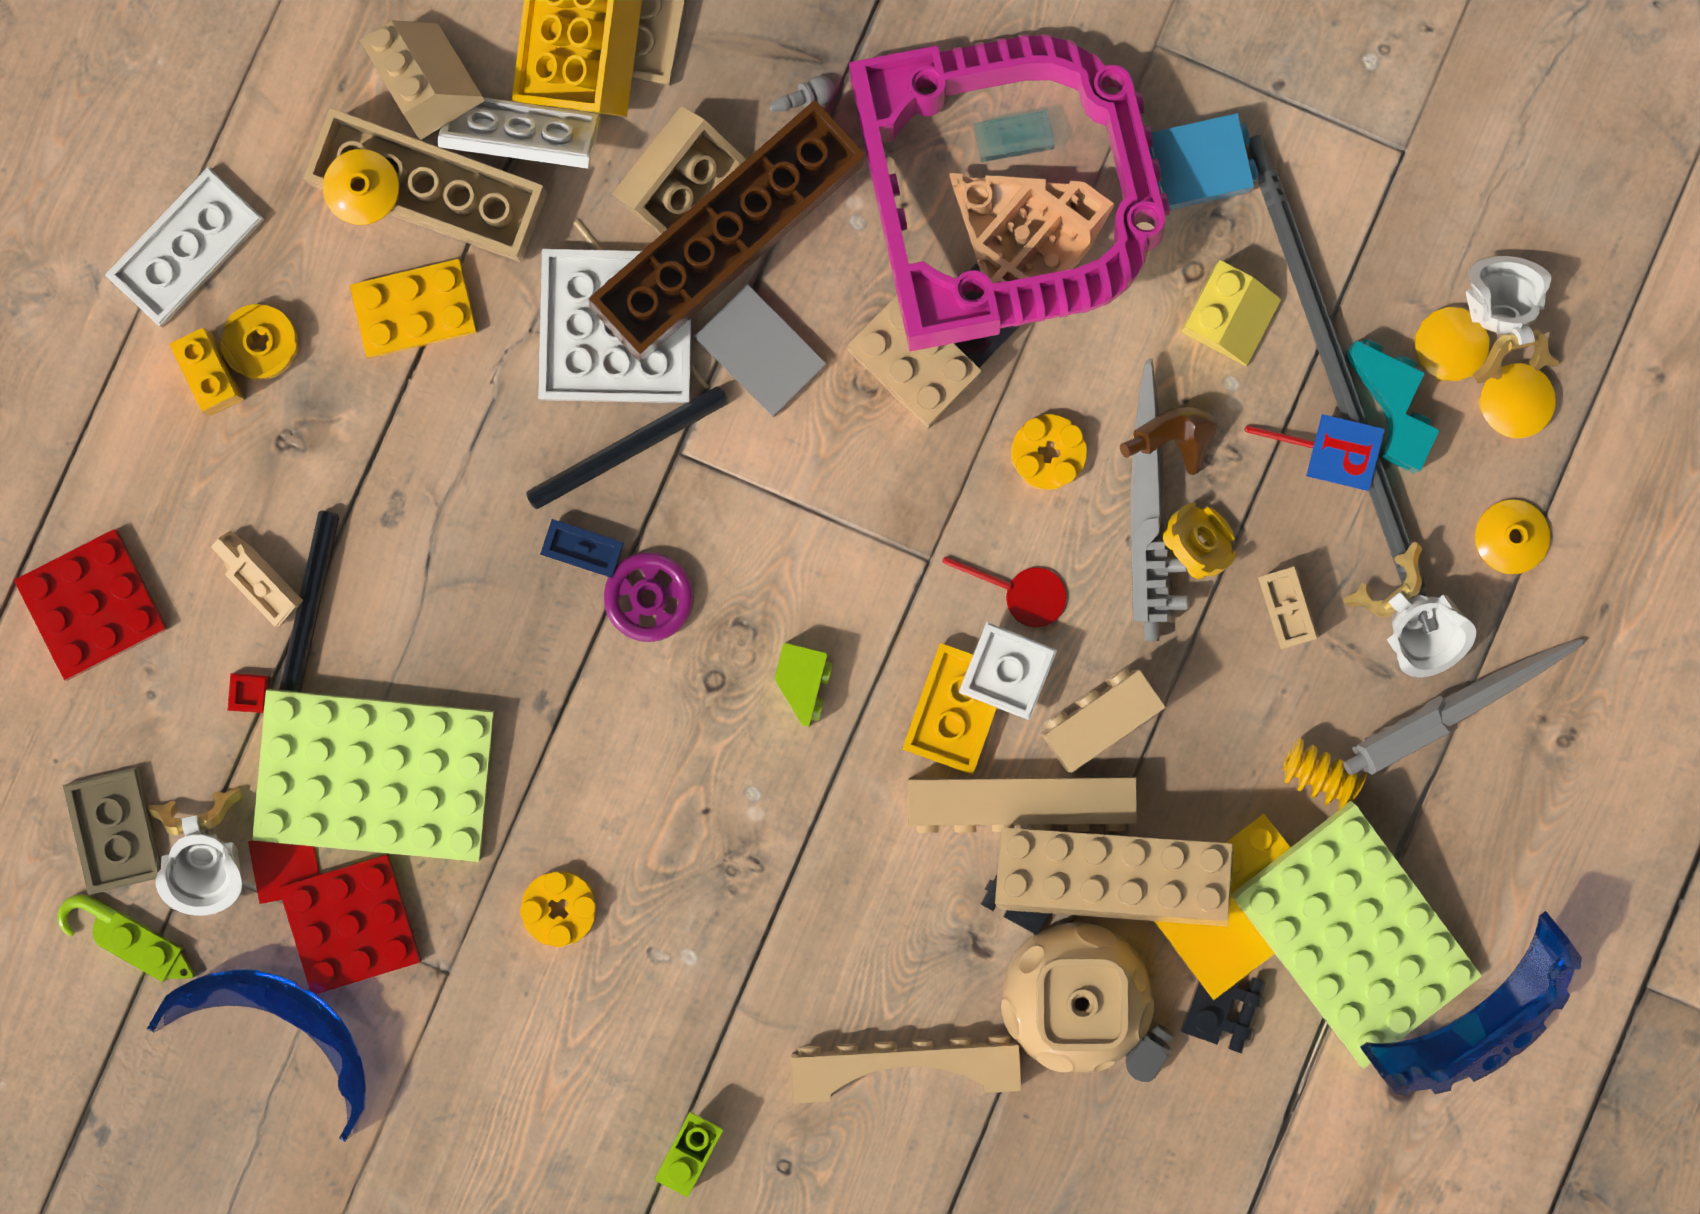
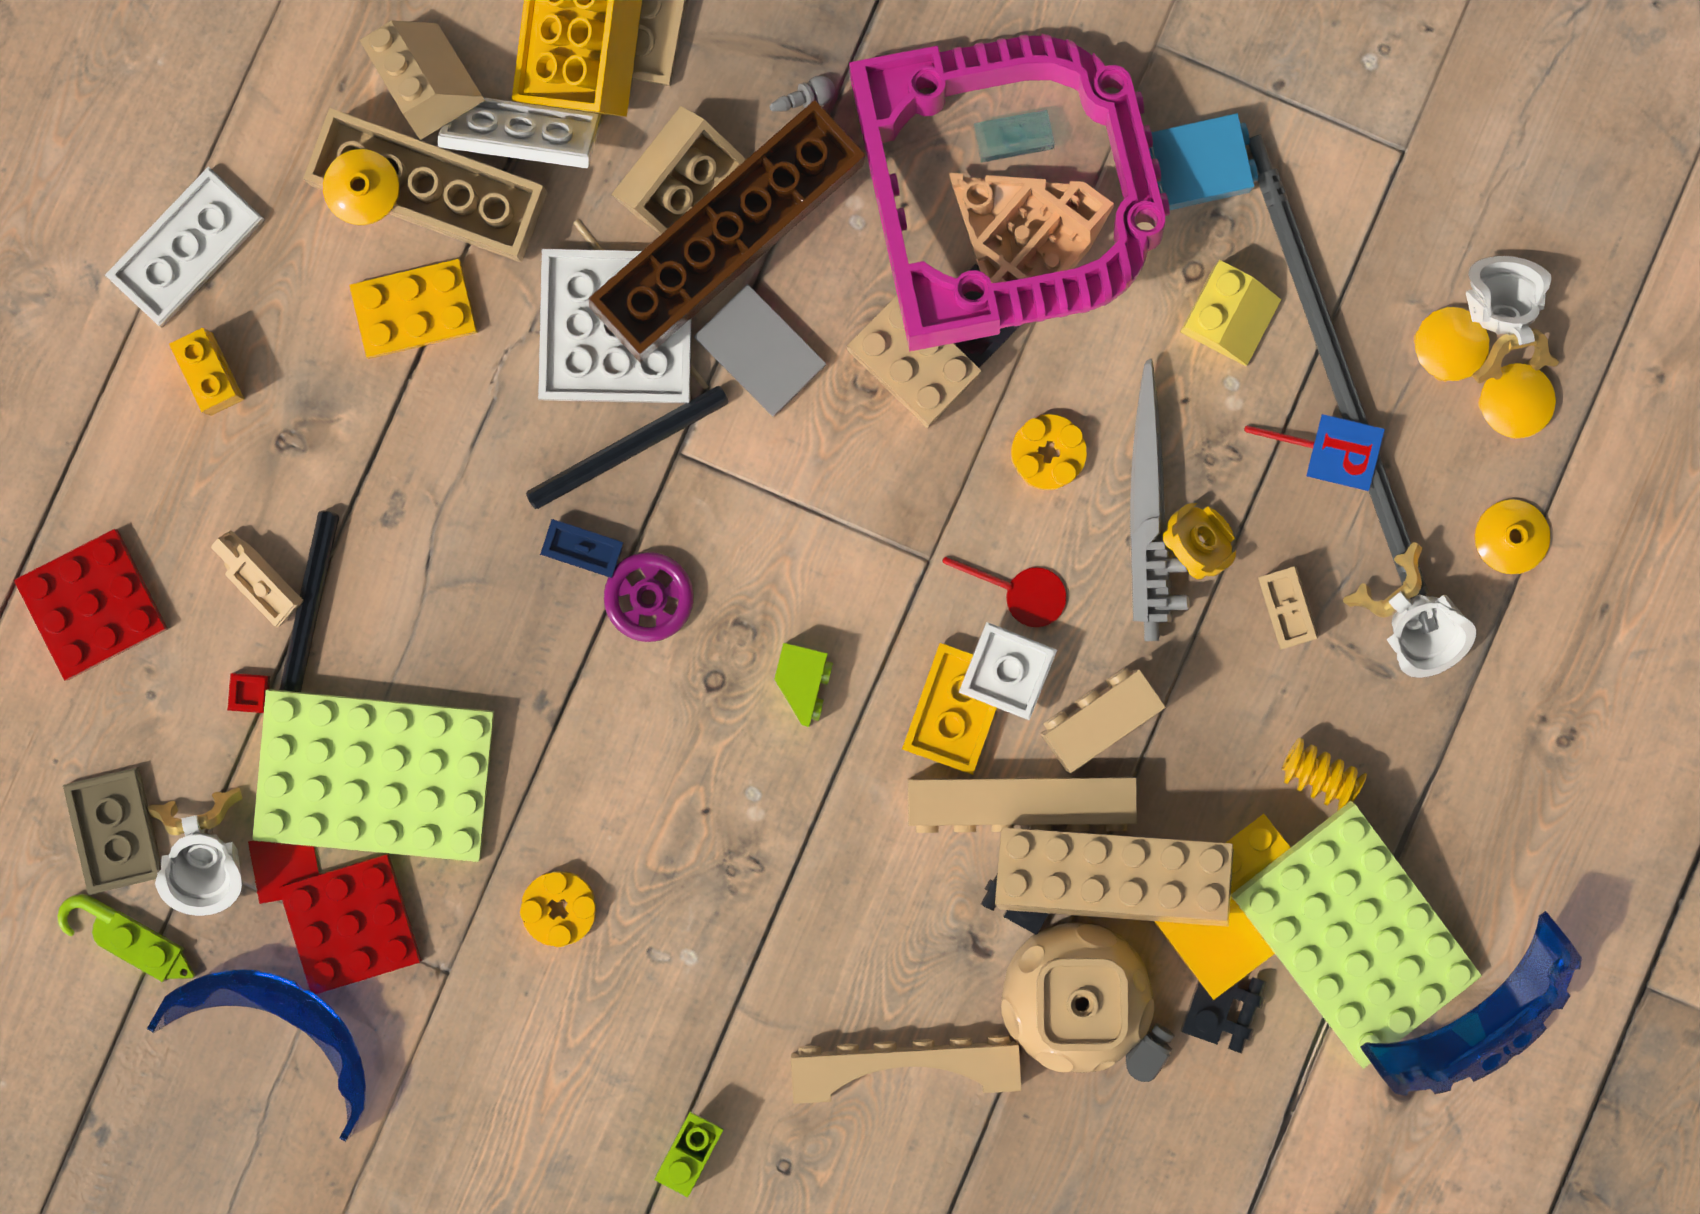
yellow plate [221,304,299,380] -> none
reddish brown animal [1120,407,1217,475] -> none
light grey piece [1344,639,1586,775] -> none
teal arch [1346,339,1440,474] -> none

